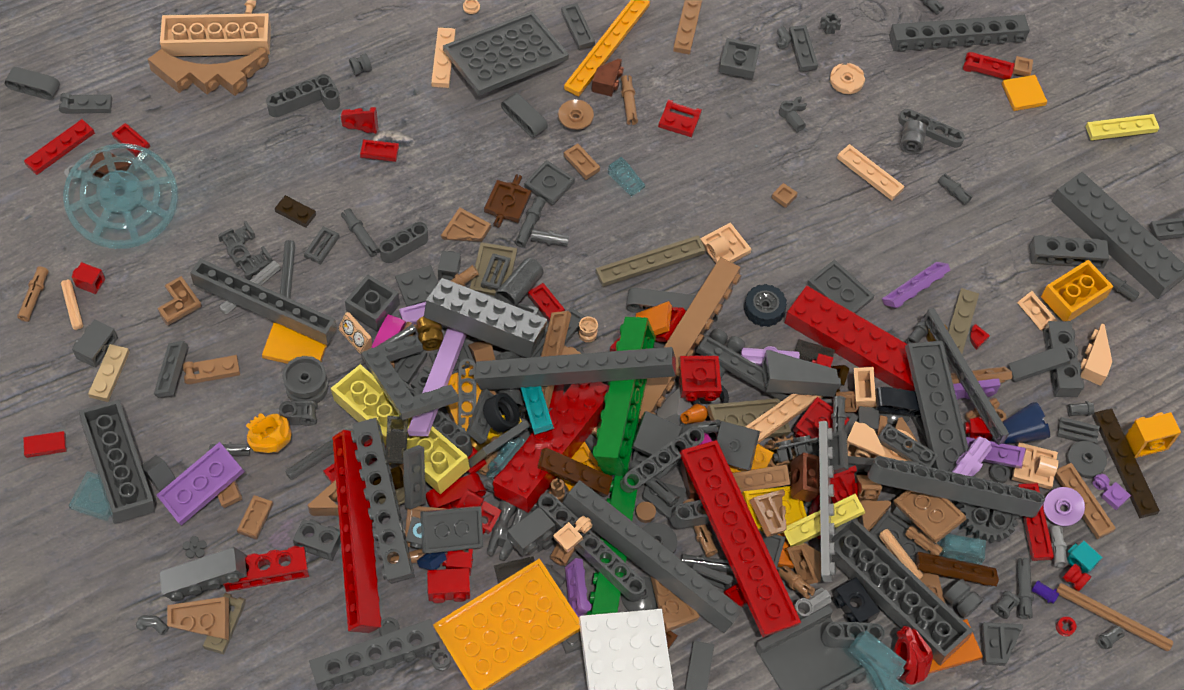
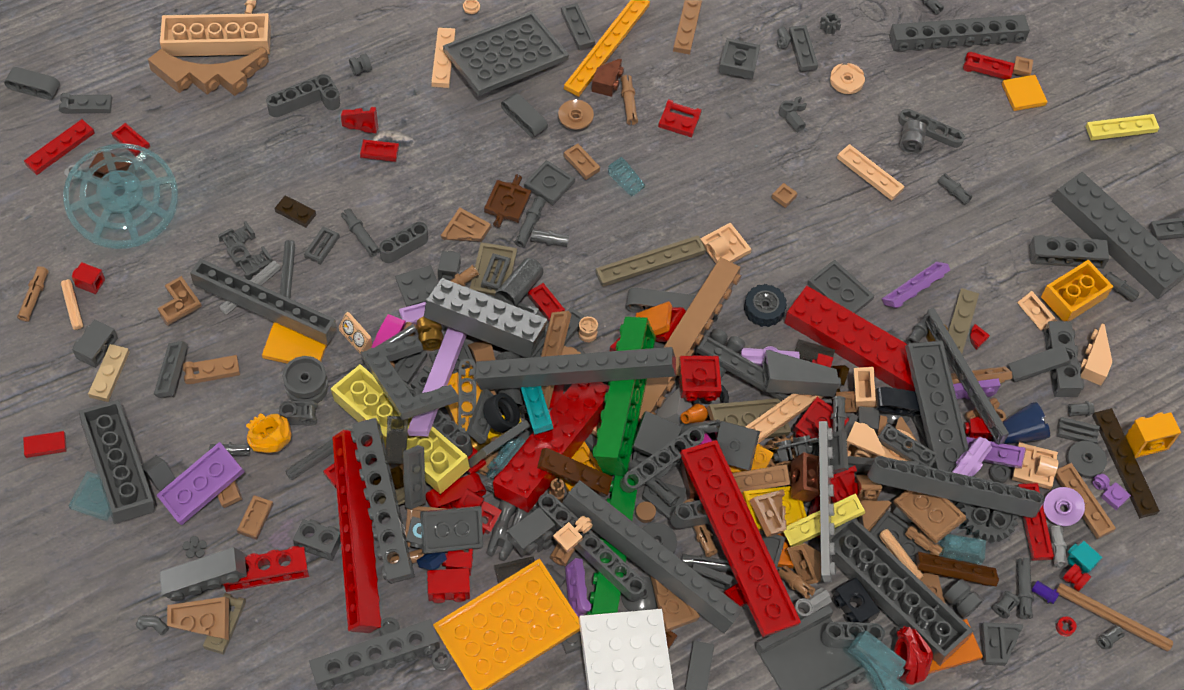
medium nougat slope [308,480,339,516] -> none
dark grey brick [345,275,400,331] -> none

